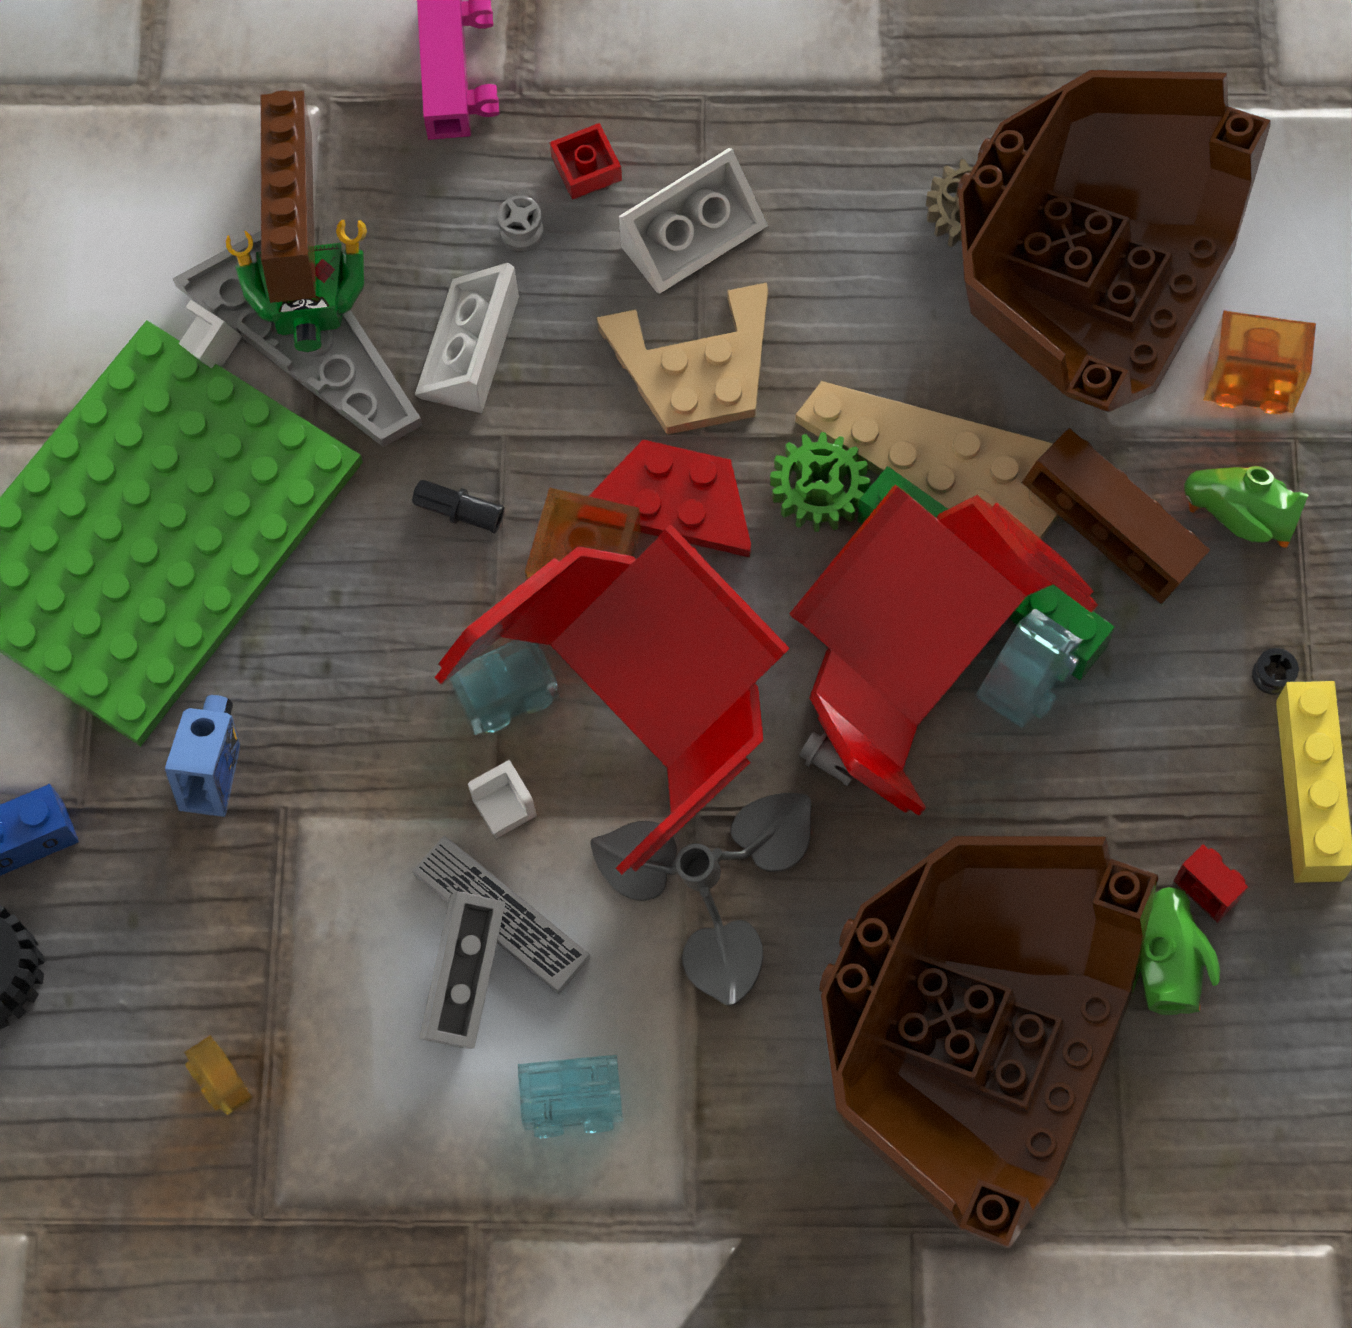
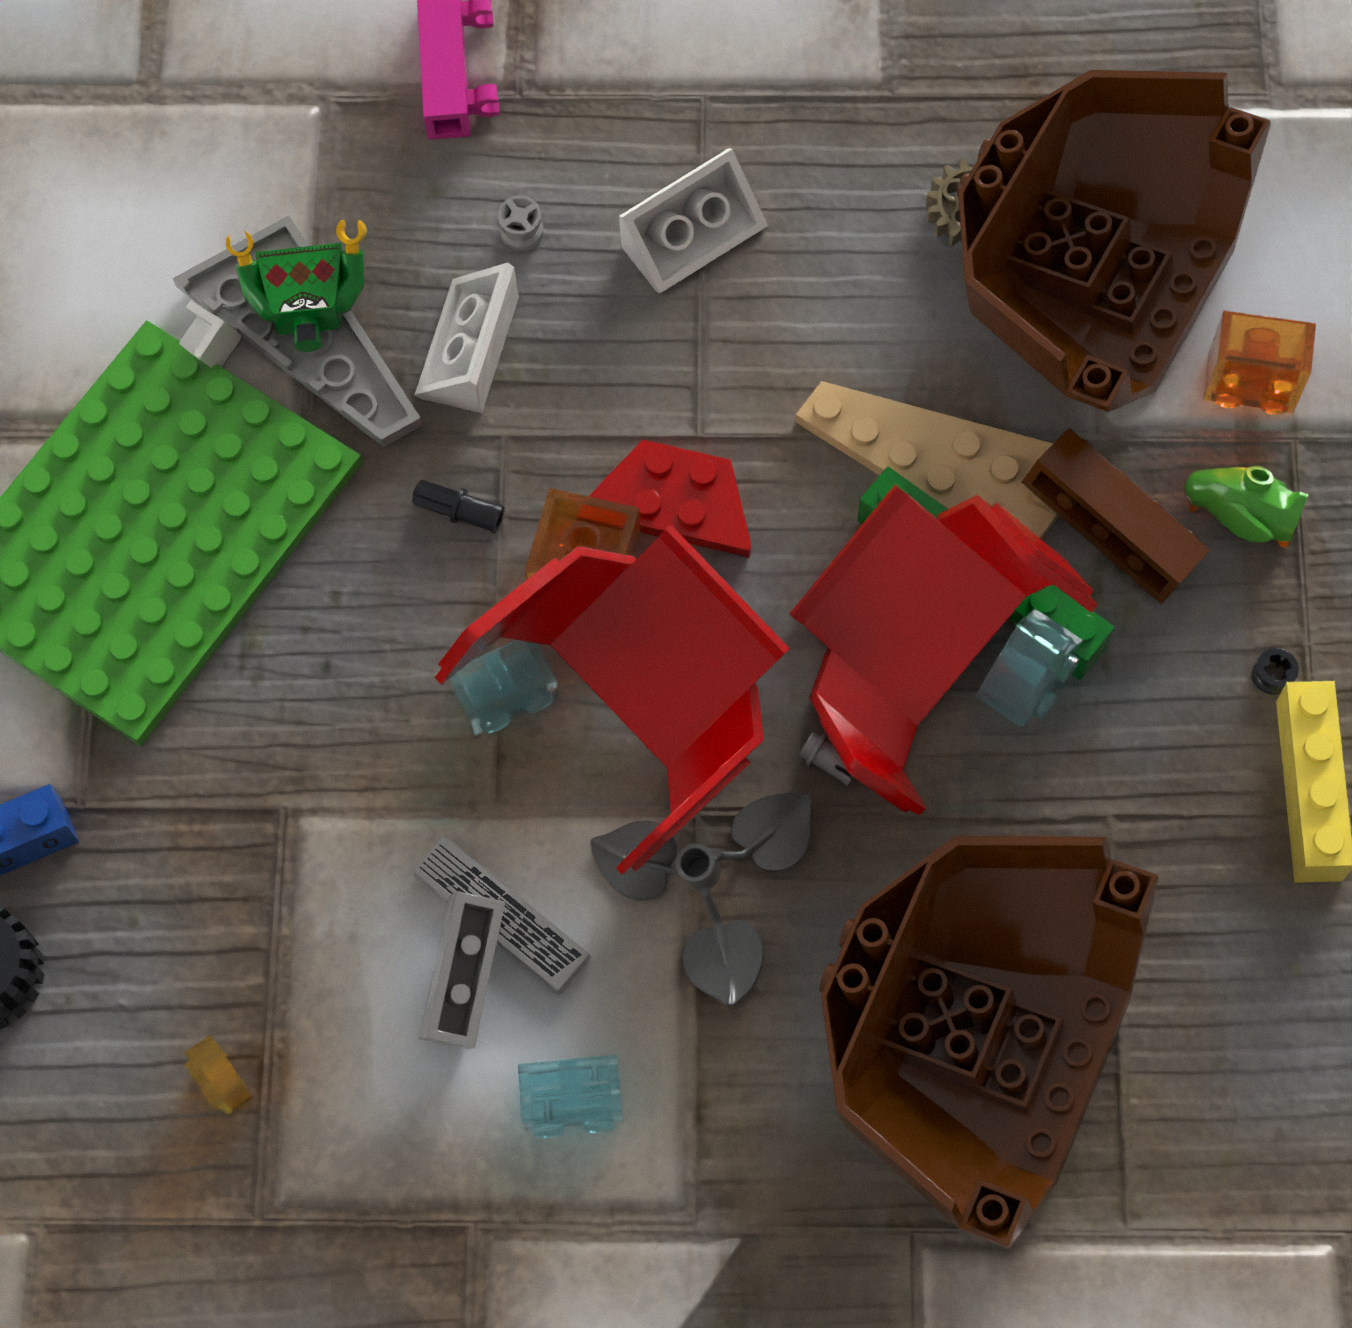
medium blue torso [165,695,240,817] -> none
reddish brown brick [260,90,316,303] -> none
white panel [468,760,537,839] -> none
red piece [549,123,622,200] -> none
tan wing [597,283,768,435] -> none
bright green gear [770,432,870,532] -> none
bright green animal [1132,887,1220,1015] -> none
red piece [1173,844,1248,923] -> none

